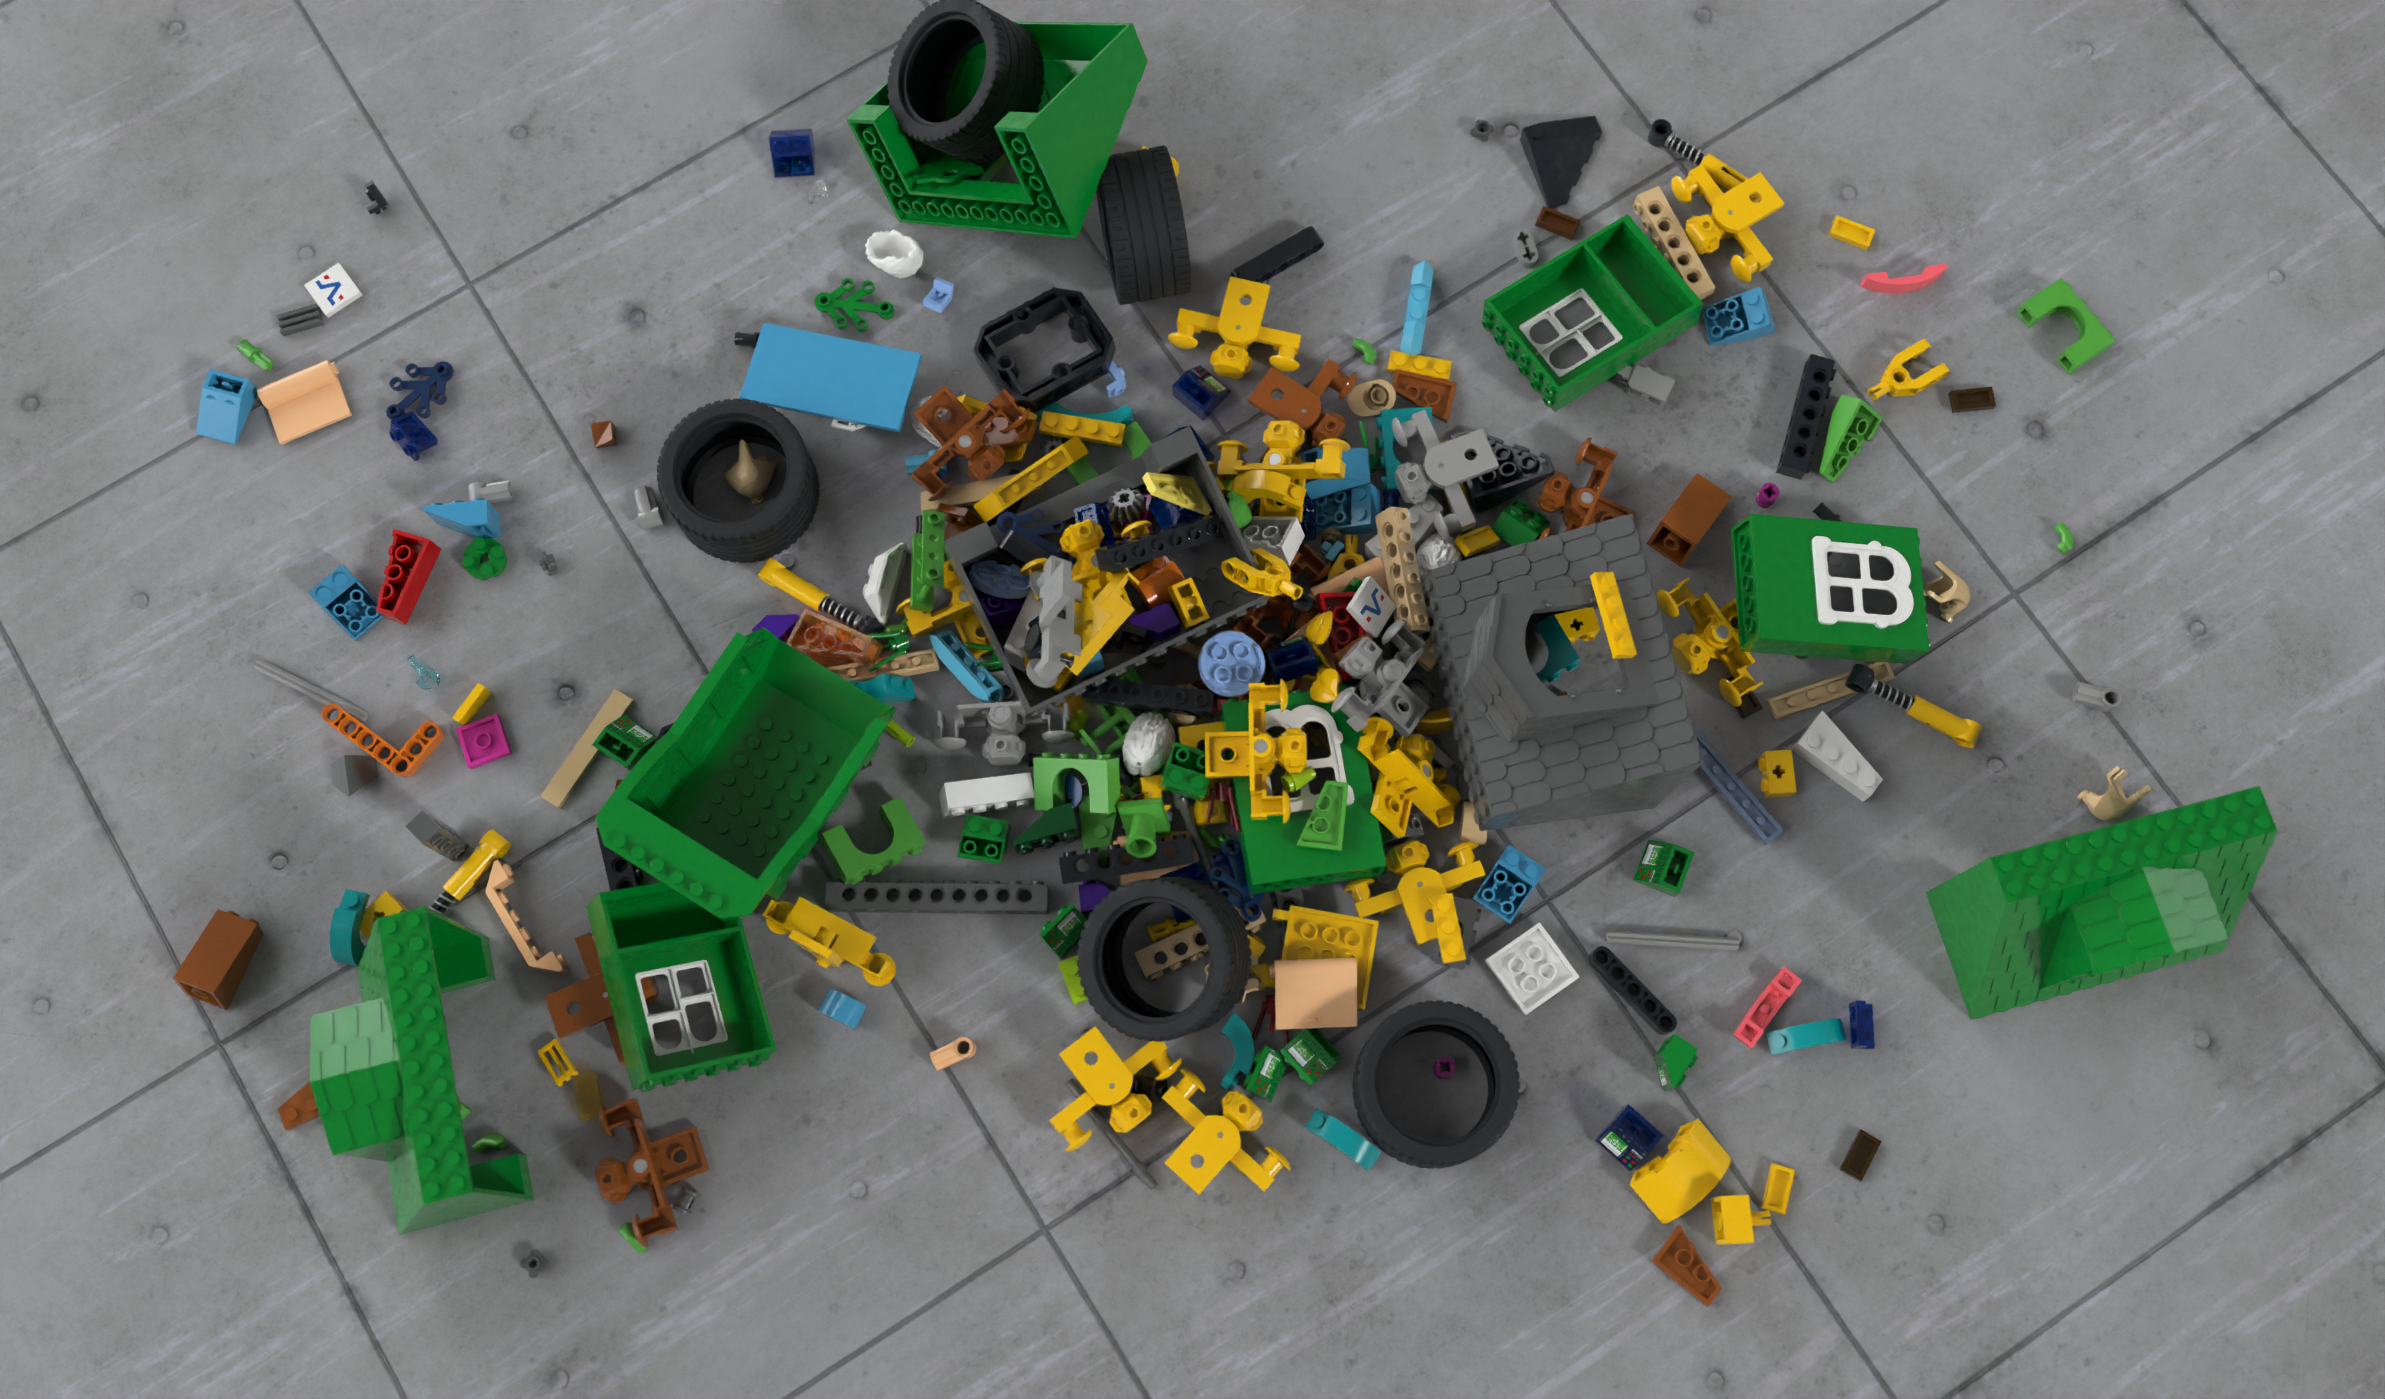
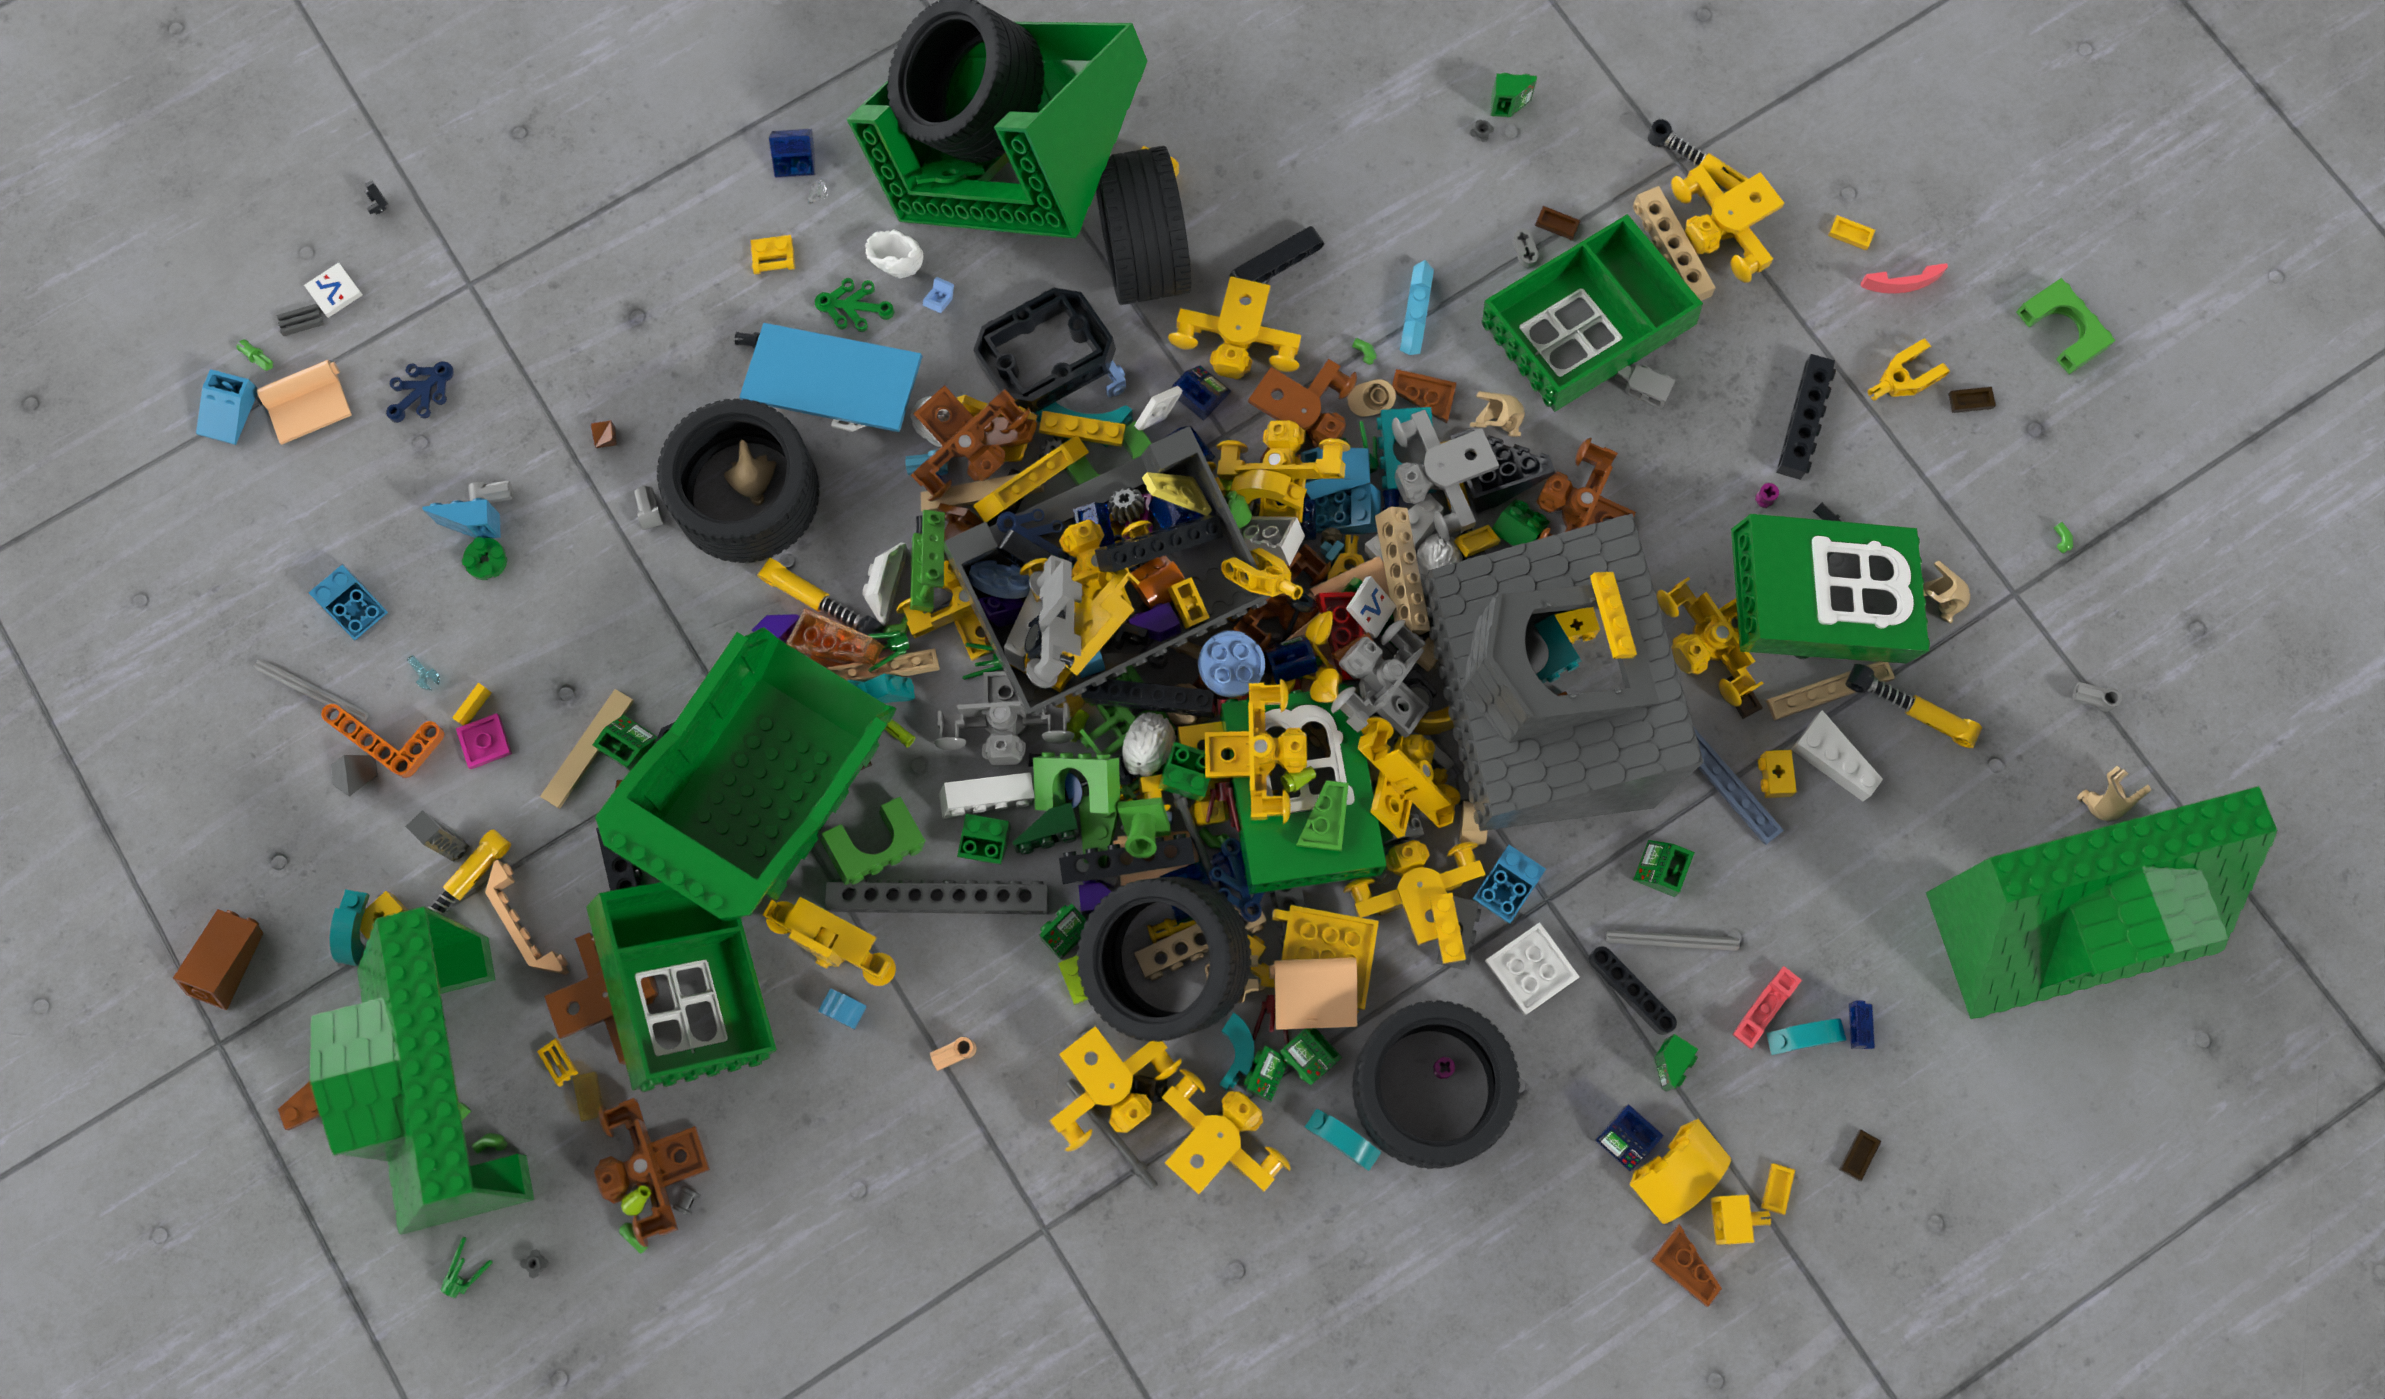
red wedge [376,529,441,625] -> none
clear blue bracket [389,411,438,461] -> none
dark grey plate [540,551,557,576] -> none
medium azure brick [929,630,1004,703] -> none
yellow plate [1387,350,1452,381] -> none
black slope [1520,116,1602,208] -> none
dark orange slope [1646,473,1732,567] -> none
dark azure slope [1701,287,1776,346] -> none
bright green wedge [1819,395,1883,483] -> none
none -> green plant [440,1237,492,1298]
none -> lime cone [621,1186,651,1216]
none -> yellow plate [750,235,795,275]
none -> white tile [1134,386,1182,431]
none -> tan piece [1470,391,1525,437]
none -> green slope [1491,73,1537,117]

